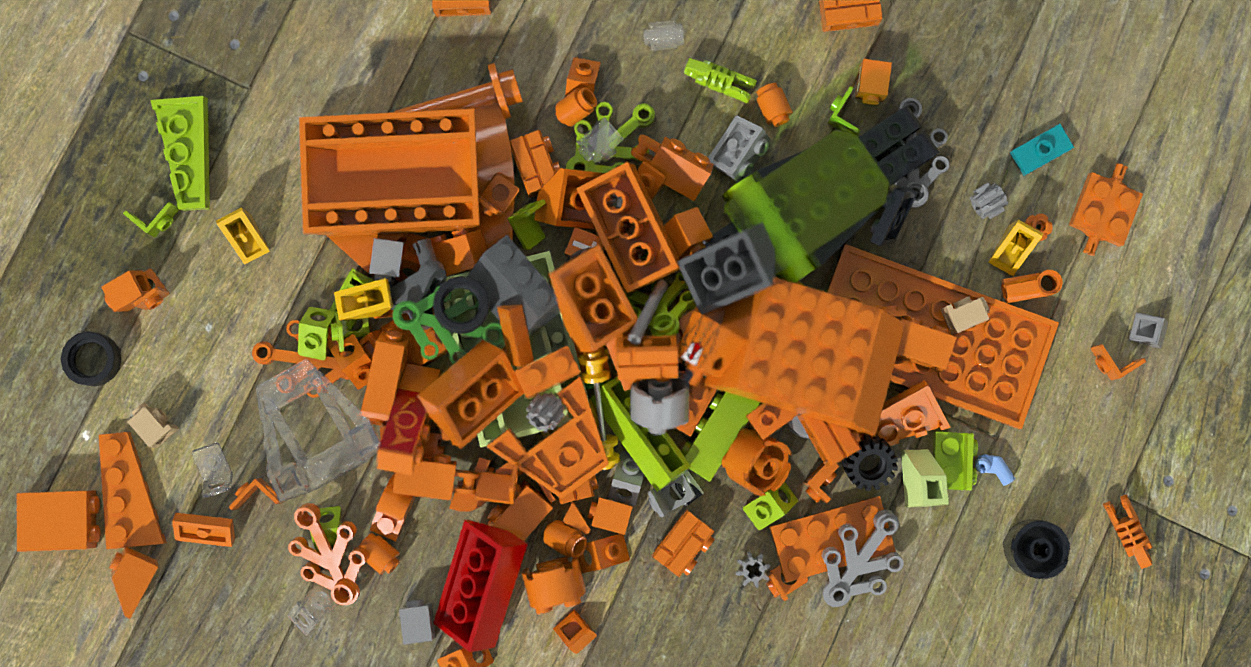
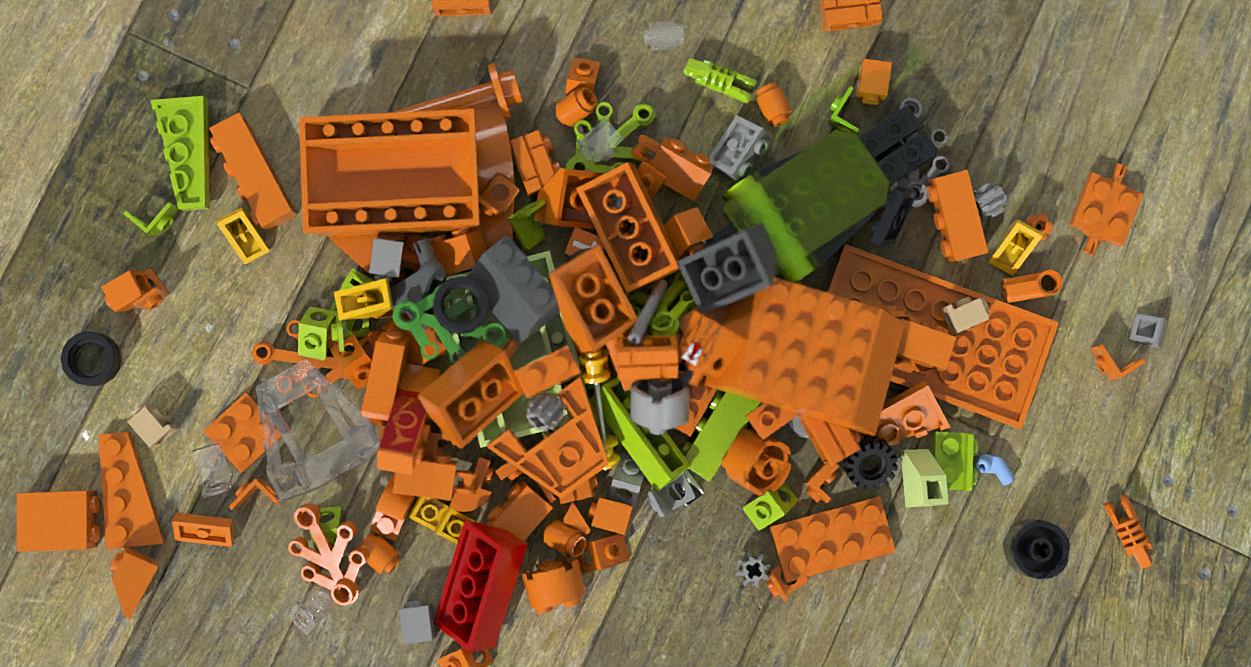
orange bracket [475,464,519,505] -> none
orange slope [497,305,534,367] -> none
orange slope [553,609,597,654] -> none
orange brick [651,510,715,577] -> none
light grey plant [822,510,904,607] -> none
teal plate [1010,124,1074,176] -> none
none -> orange plate [203,392,286,473]
none -> orange brick [209,112,297,231]
none -> yellow slope [408,496,474,544]
none -> orange brick [926,170,988,262]

